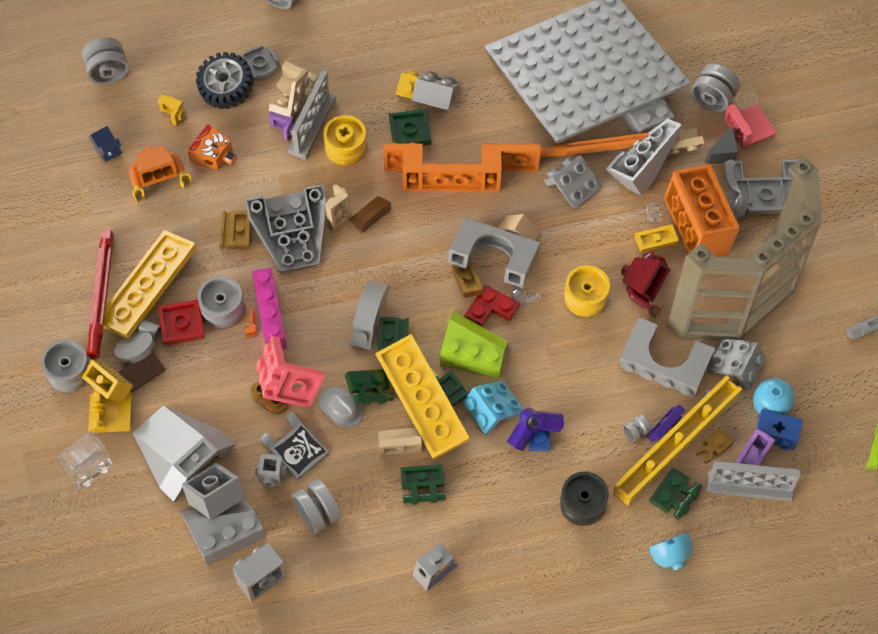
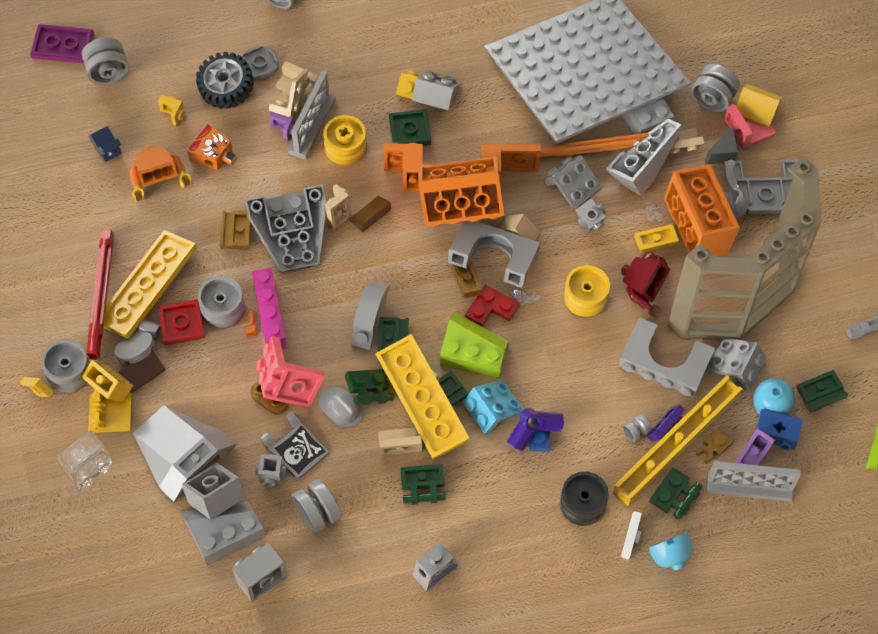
none -> yellow tile [20,377,54,397]
none -> magenta tile [30,24,94,63]
none -> orange brick [418,156,504,227]
none -> light grey brick [575,198,606,231]
none -> white plate [621,511,642,559]
none -> yellow slope [736,84,783,128]
none -> dark green plate [796,370,848,413]

